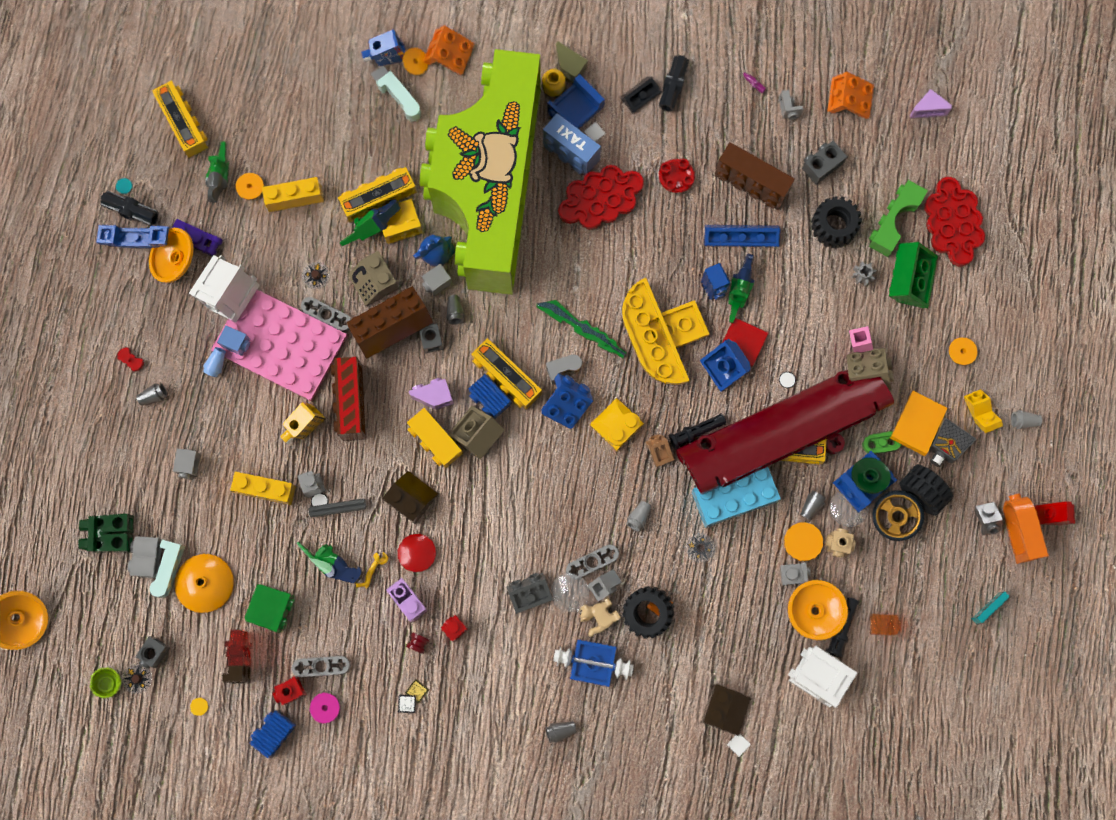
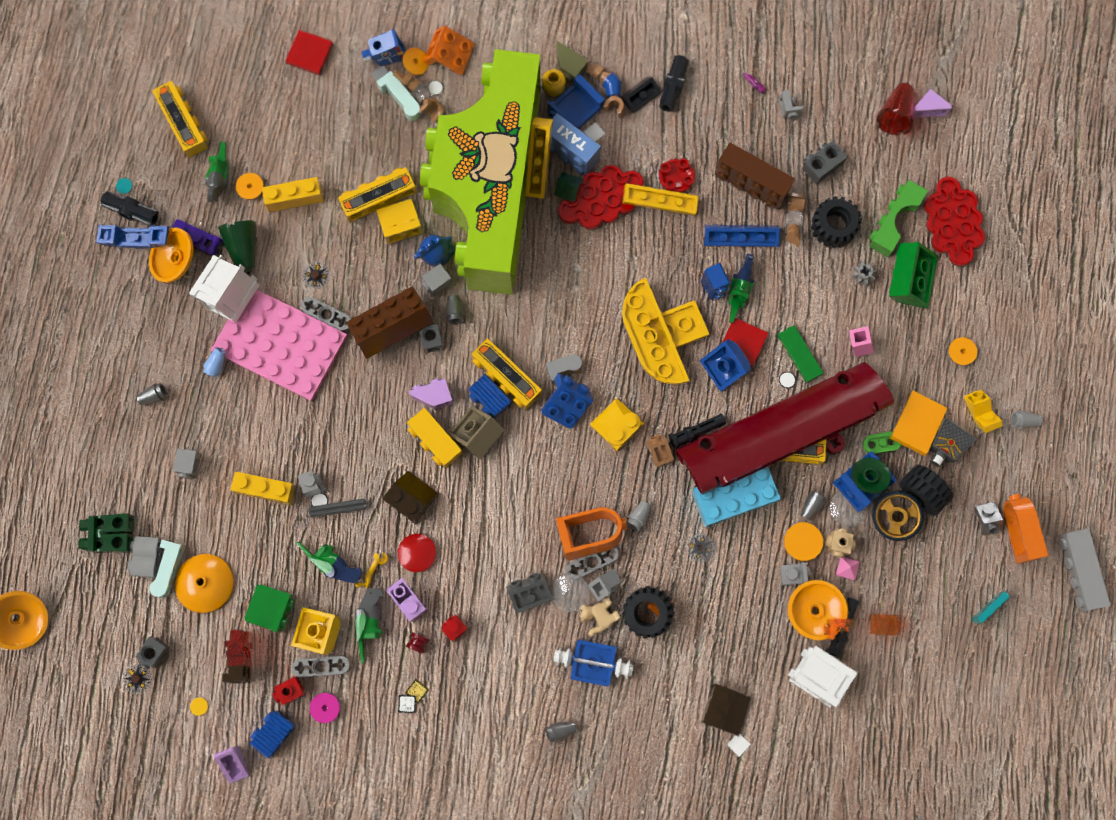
lime hair [90,667,121,699] -> none
red piece [117,347,144,372] -> none
medium blue brick [217,325,250,356] -> none
yellow torso [280,402,326,444] -> none
reddish brown brick [331,356,366,441] -> none
animal [340,199,401,246] -> none
dark tan slope [348,251,399,306] -> none
green sword [536,300,627,359] -> none
orange bracket [827,72,874,119] -> none
dark tan bracket [847,348,894,390] -> none
red brick [1035,501,1075,526] -> none
none -> lavender slope [214,746,249,783]
none -> dark green cone [218,220,256,273]
none -> red tile [285,30,333,75]
none -> yellow slope [291,607,340,655]
none -> animal [355,588,384,663]
none -> medium nougat piece [393,70,444,123]
none -> white sticker [427,80,443,95]
none -> yellow brick [525,117,553,199]
none -> clear green panel [554,172,583,202]
none -> orange window [556,507,627,561]
none -> medium nougat piece [586,63,625,119]
none -> yellow plate [623,183,698,216]
none -> green tile [777,325,823,383]
none -> medium nougat piece [784,193,805,247]
none -> clear orange bracket [824,619,855,640]
none -> bright pink slope [836,557,860,581]
none -> clear red cone [876,83,914,135]
none -> light grey brick [1059,528,1111,612]

